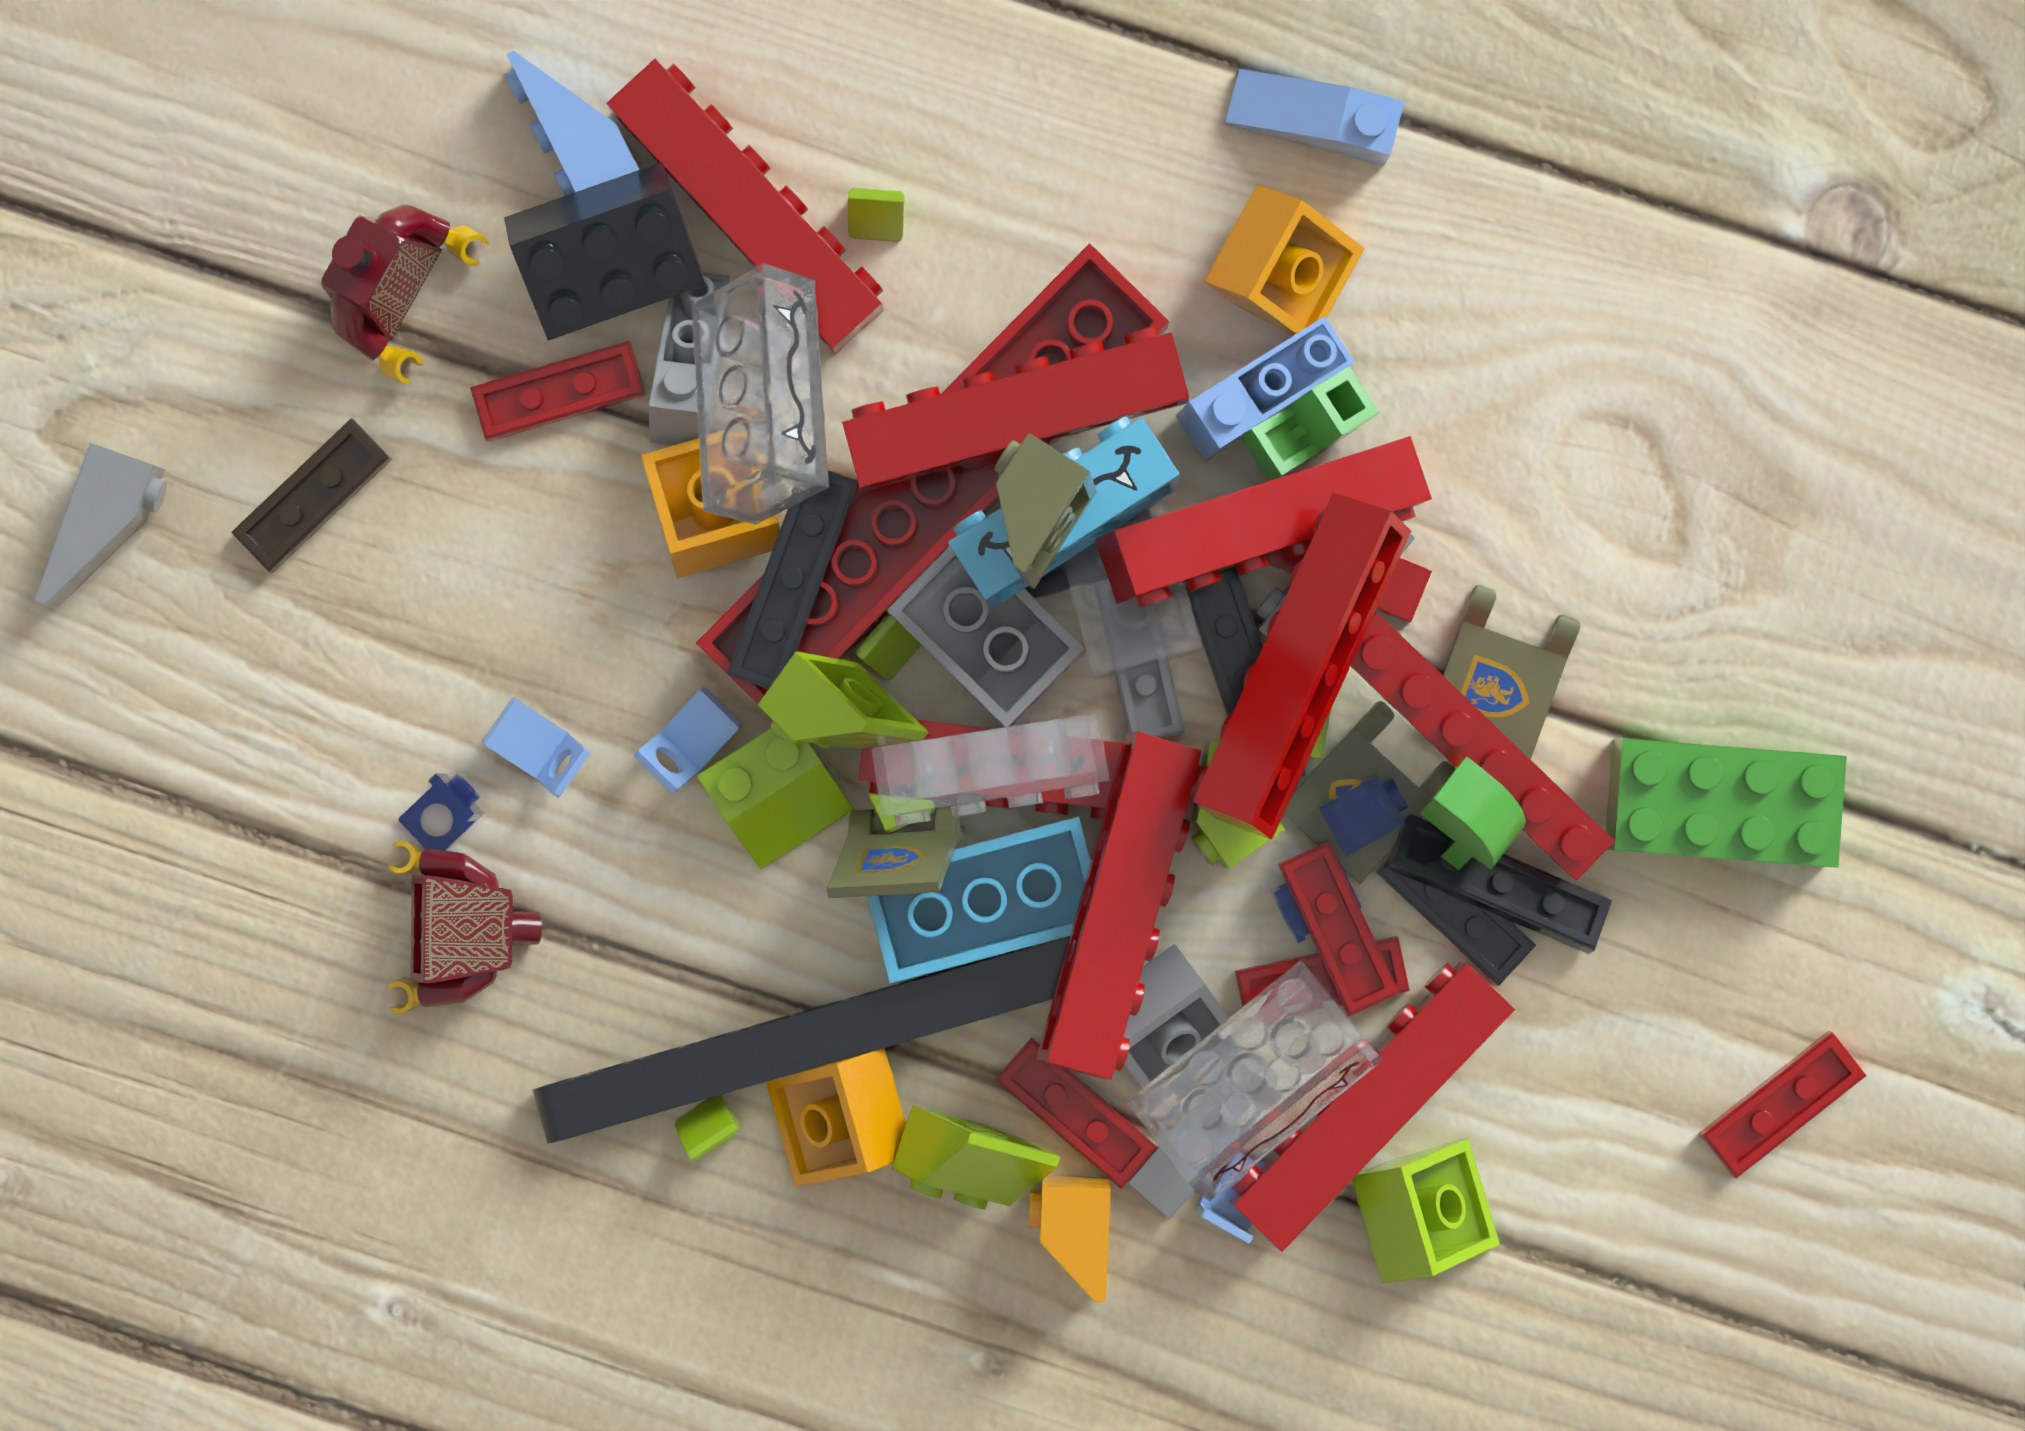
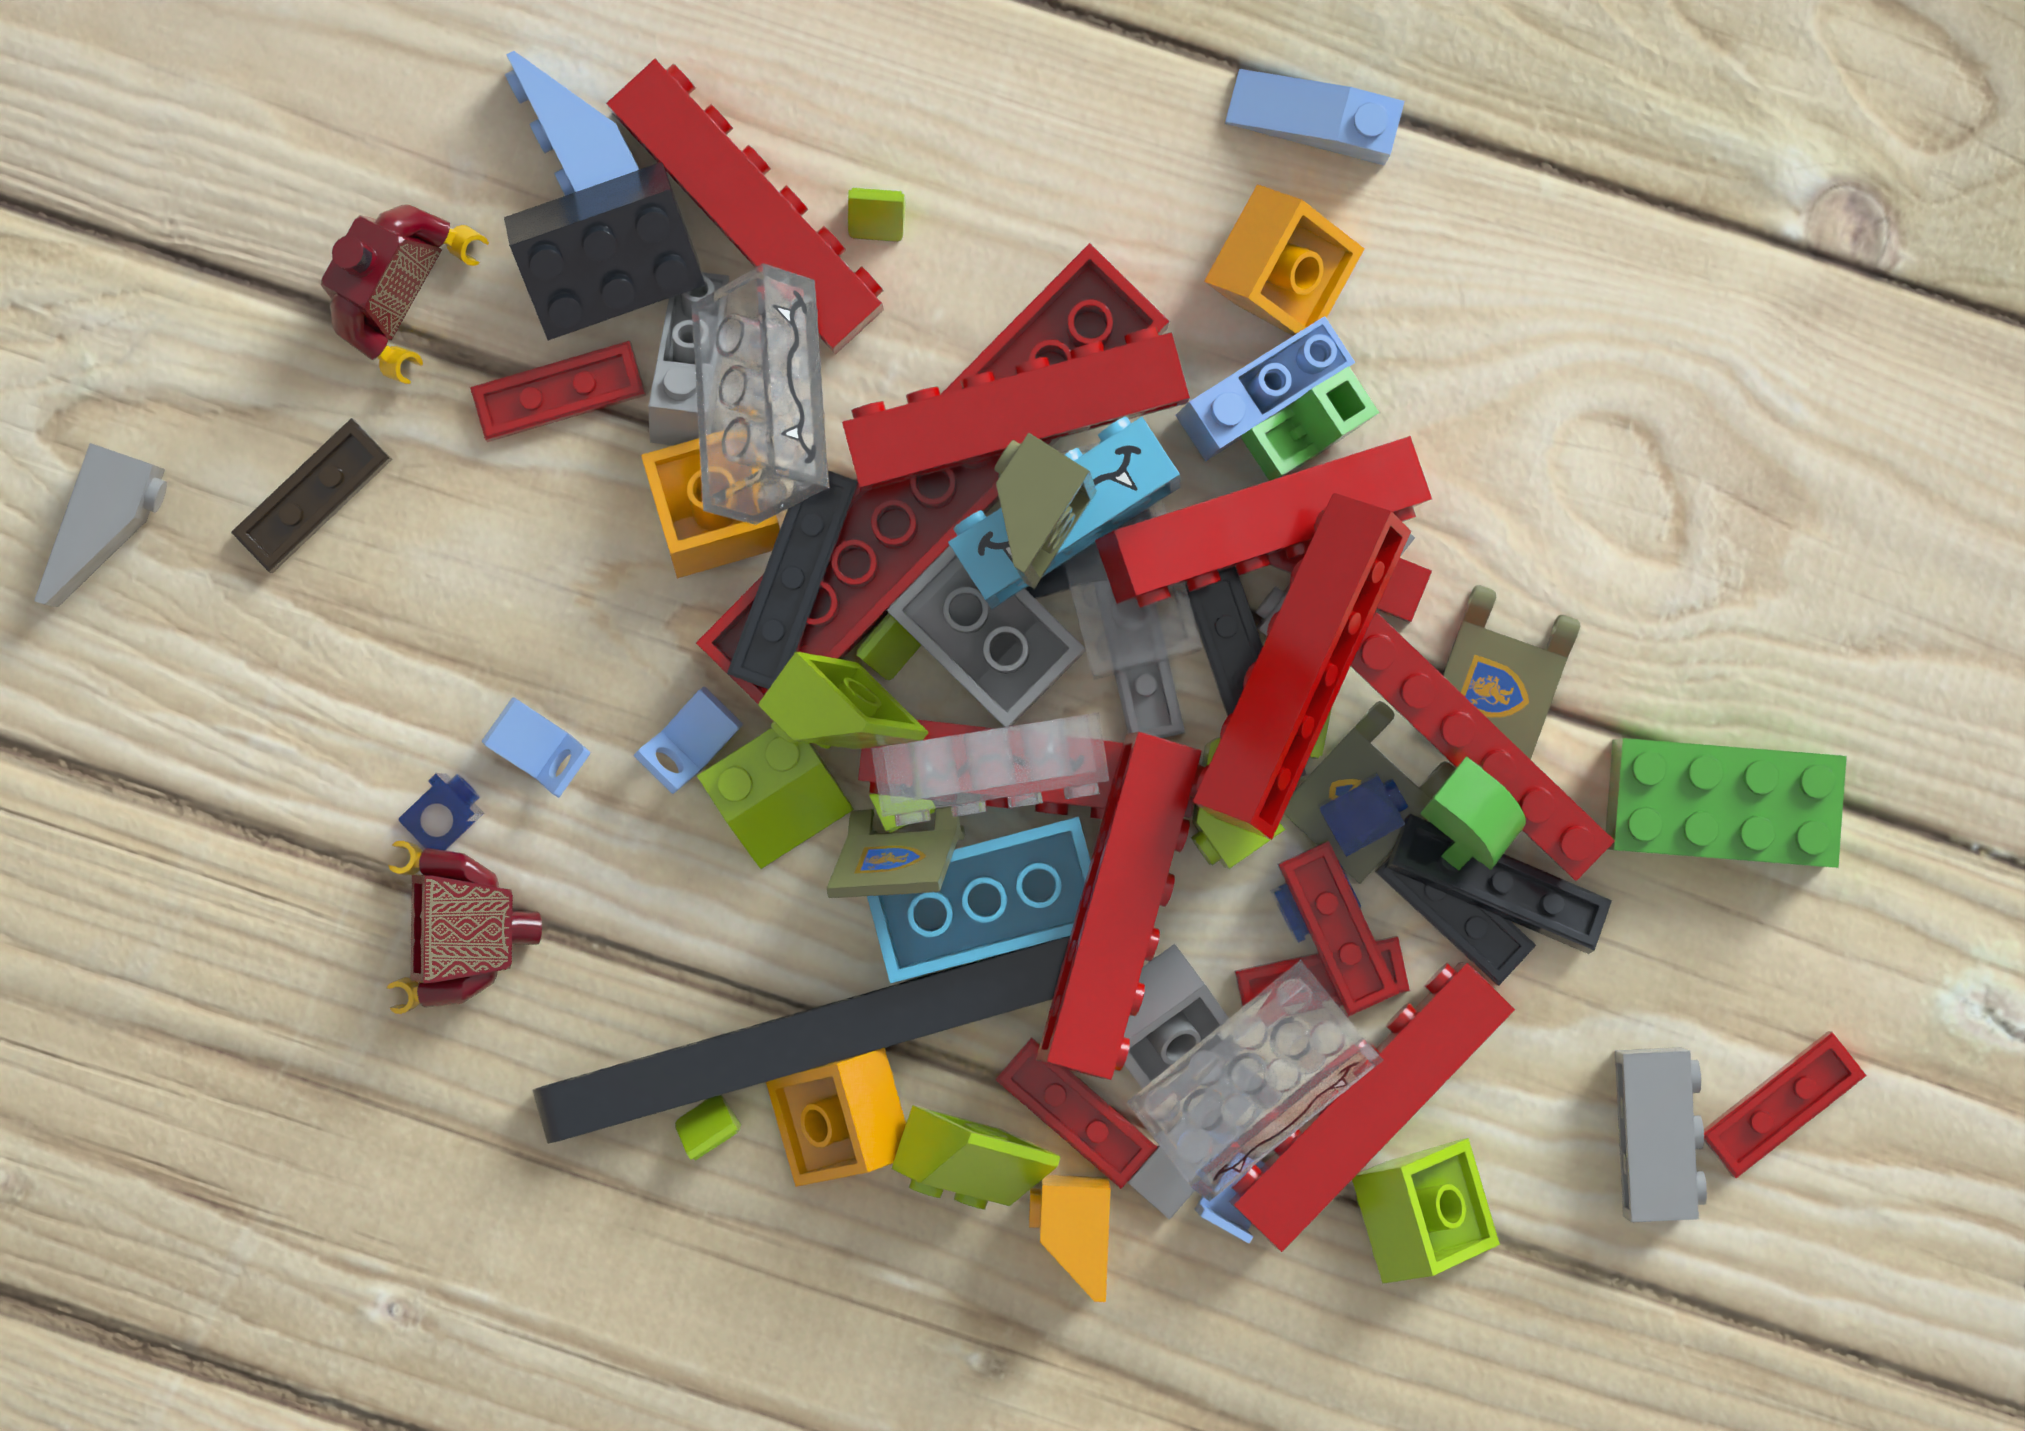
none -> light grey brick [1615,1047,1707,1222]

